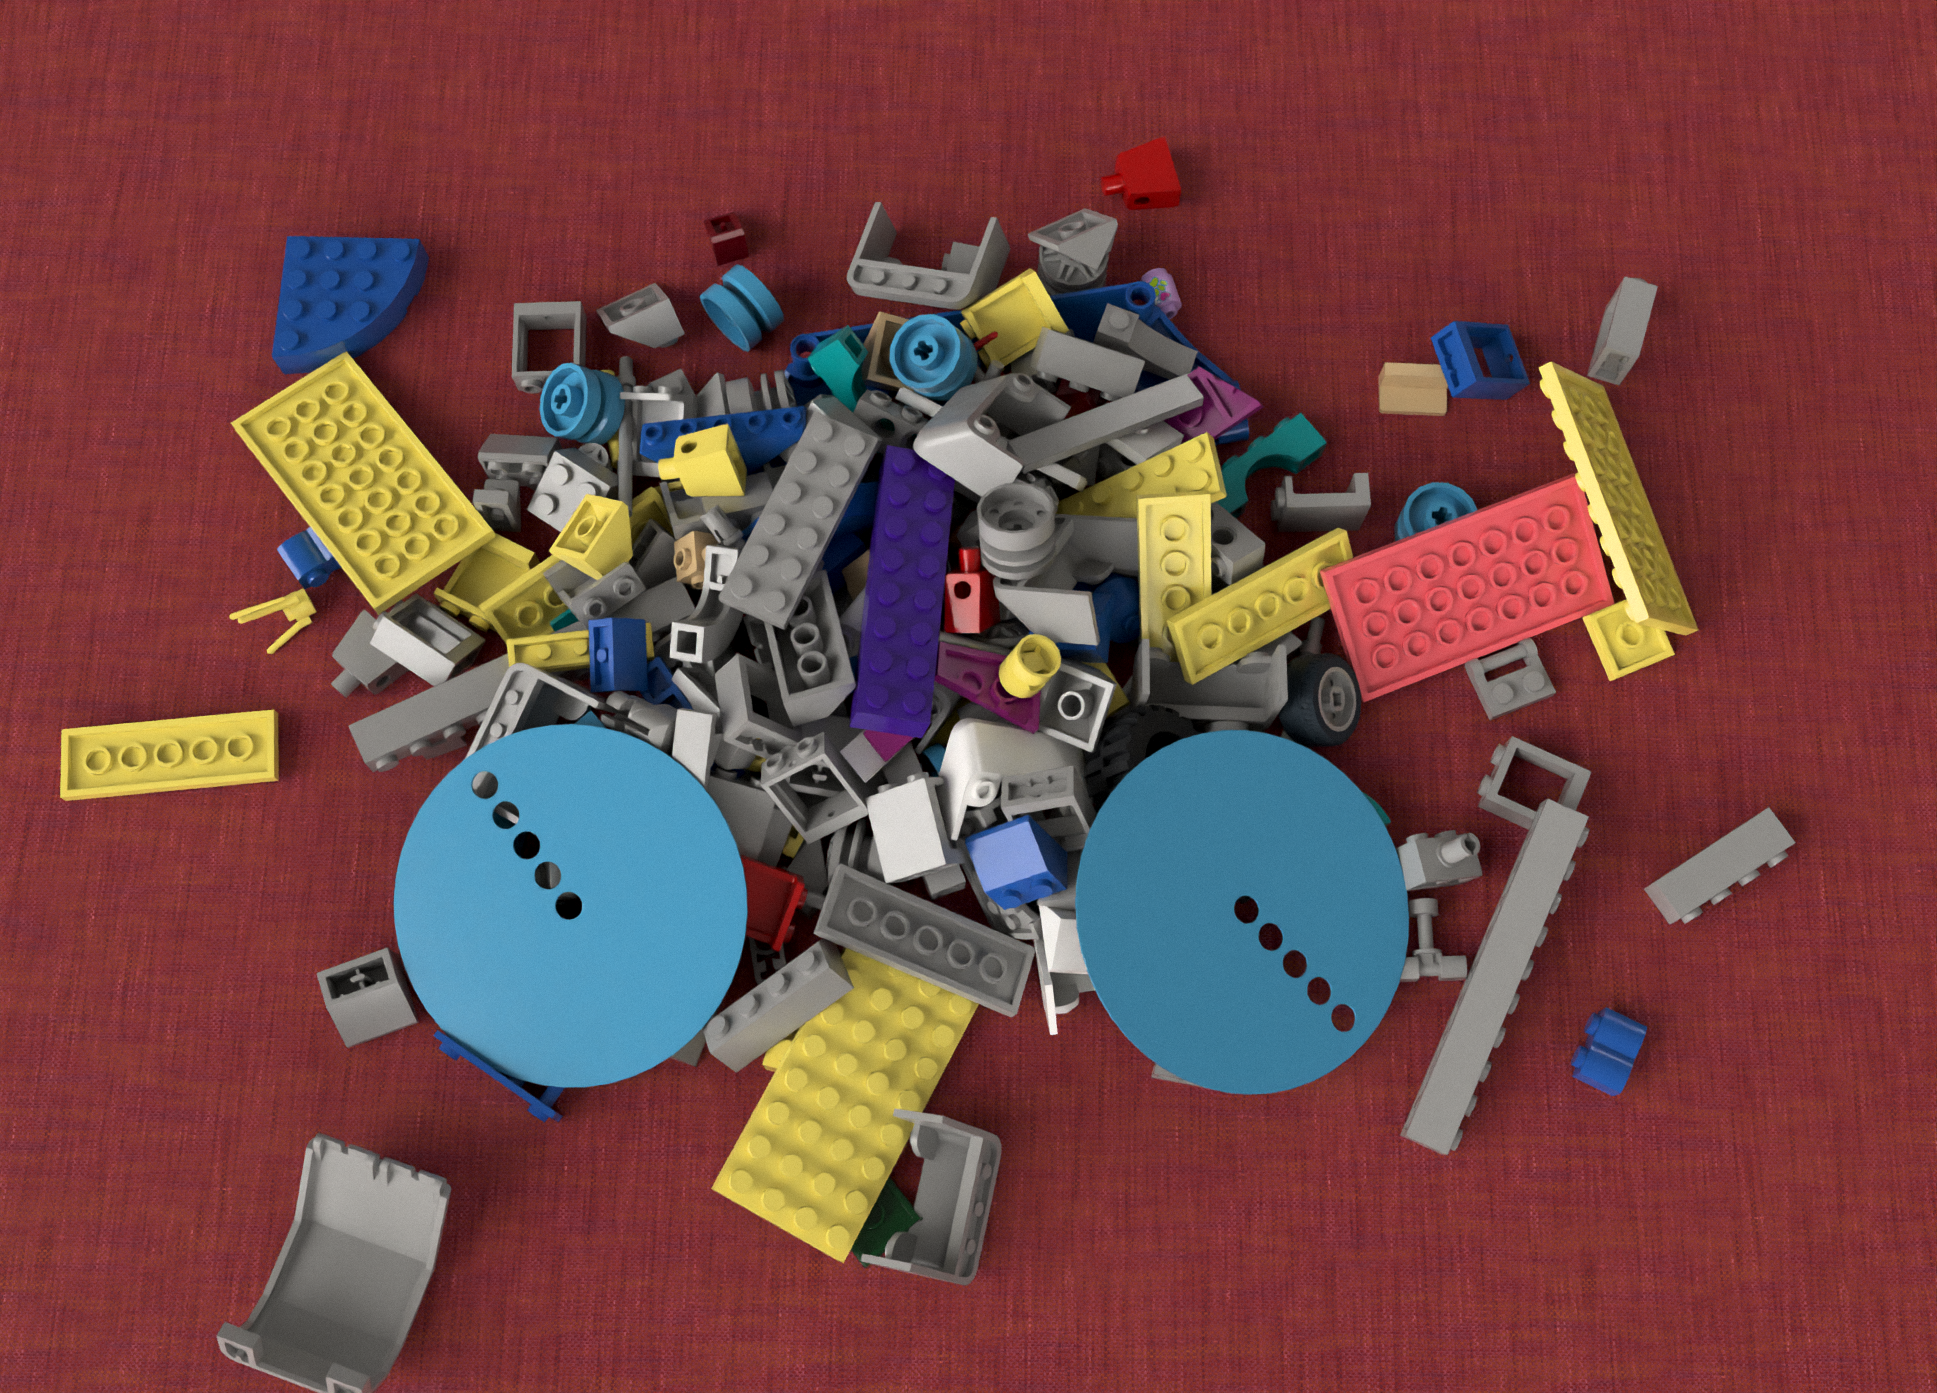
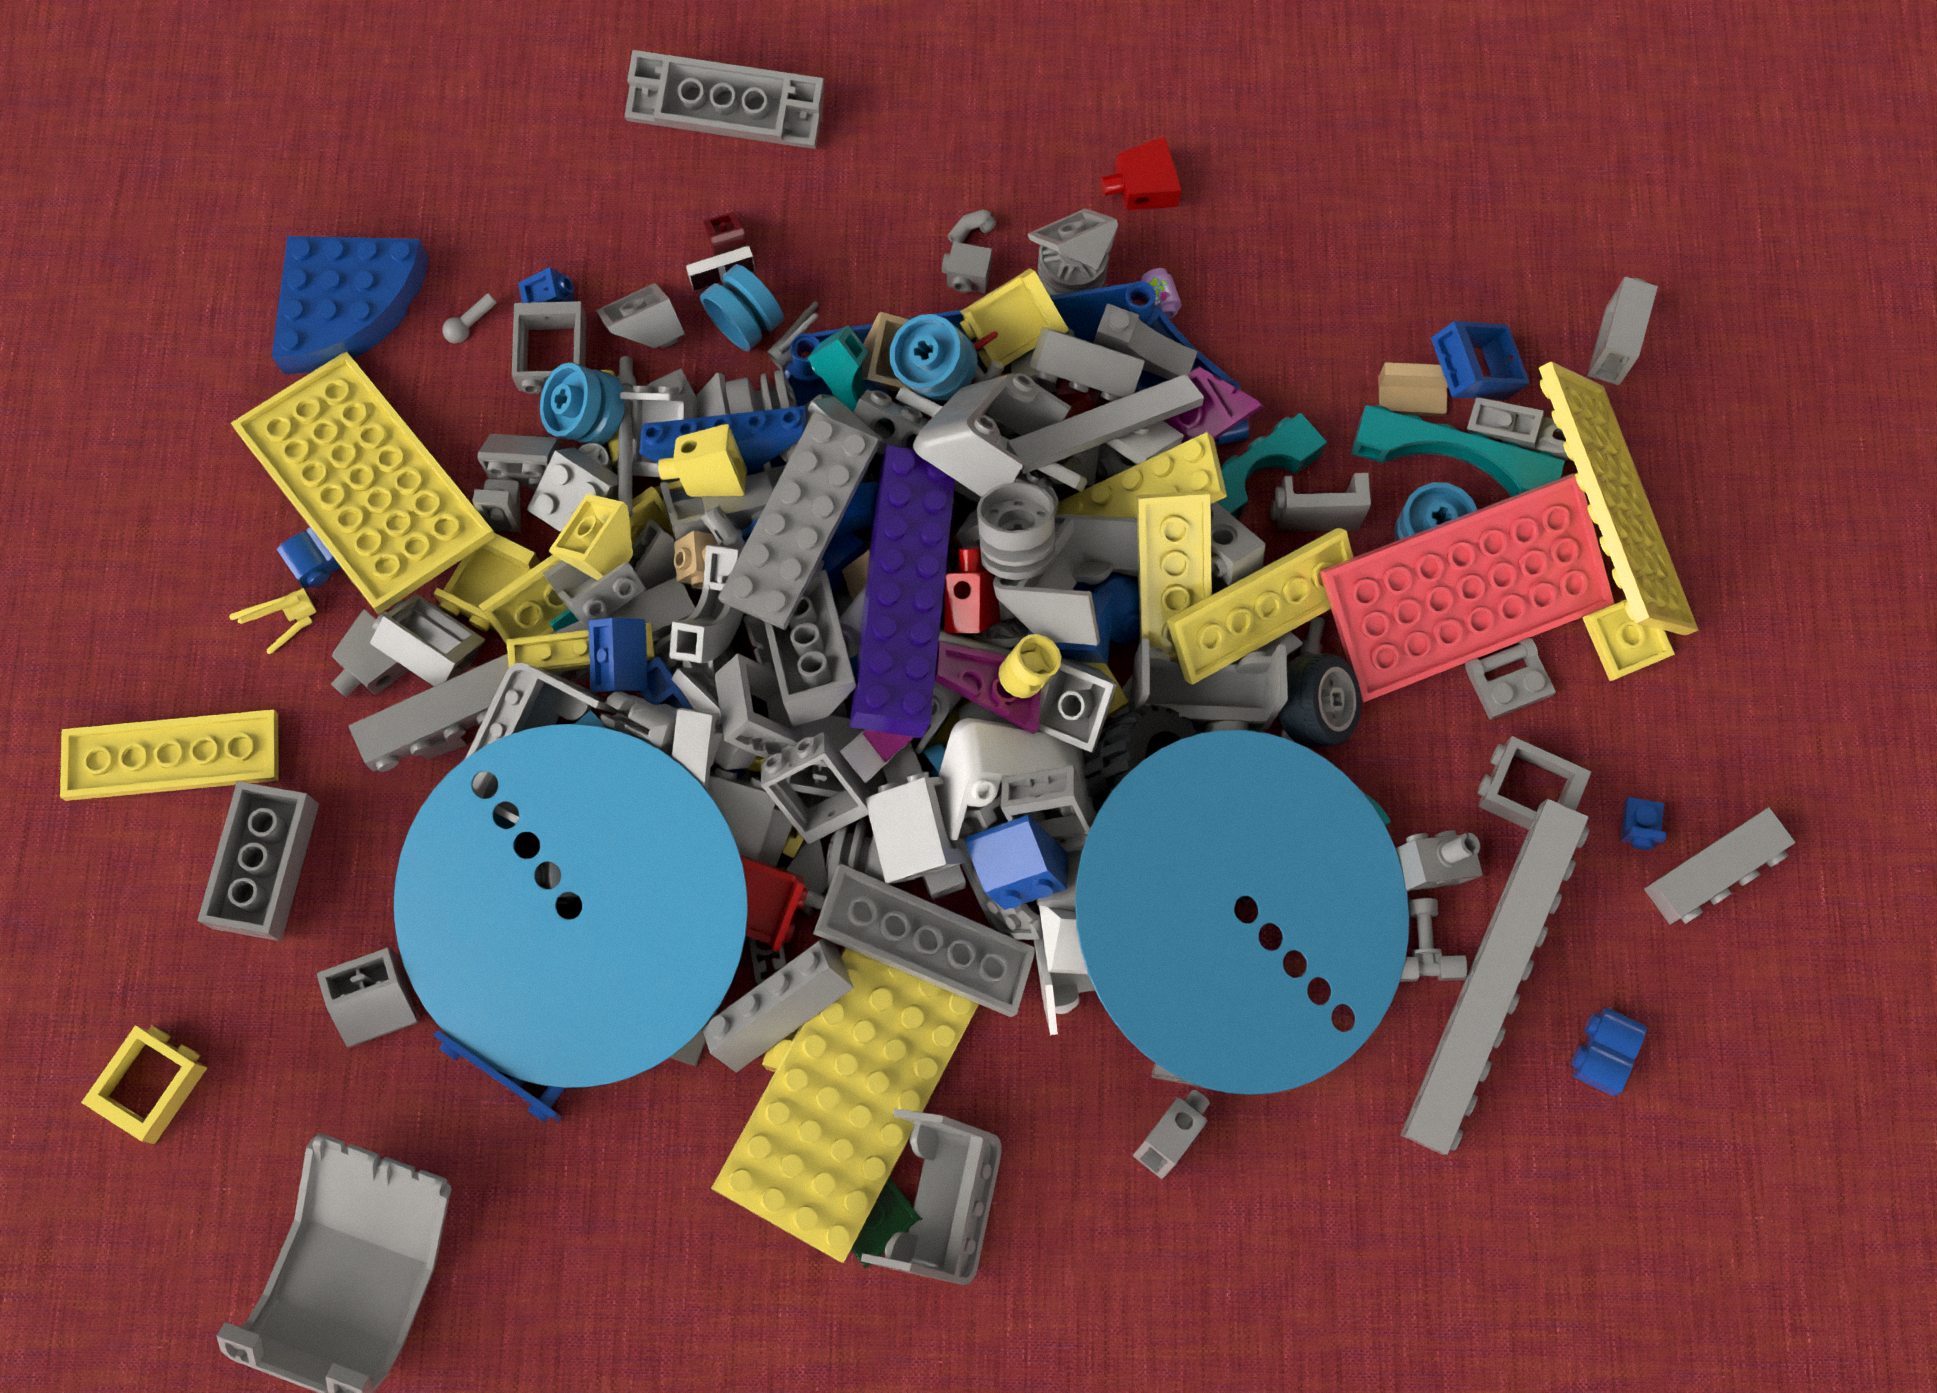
light grey windscreen [847,202,1011,310] -> none
none -> light yellow window [81,1025,207,1144]
none -> light grey brick [197,781,319,942]
none -> light grey bar [442,293,497,344]
none -> blue bracket [518,267,574,303]
none -> light grey slope [624,50,824,149]
none -> tile [686,246,756,291]
none -> light grey plant [767,301,819,372]
none -> light grey arm [947,209,996,243]
none -> light grey torso [1133,1090,1210,1179]
none -> teal arch [1350,405,1565,497]
none -> light grey plate [1467,397,1571,461]
none -> blue bracket [1620,797,1666,850]

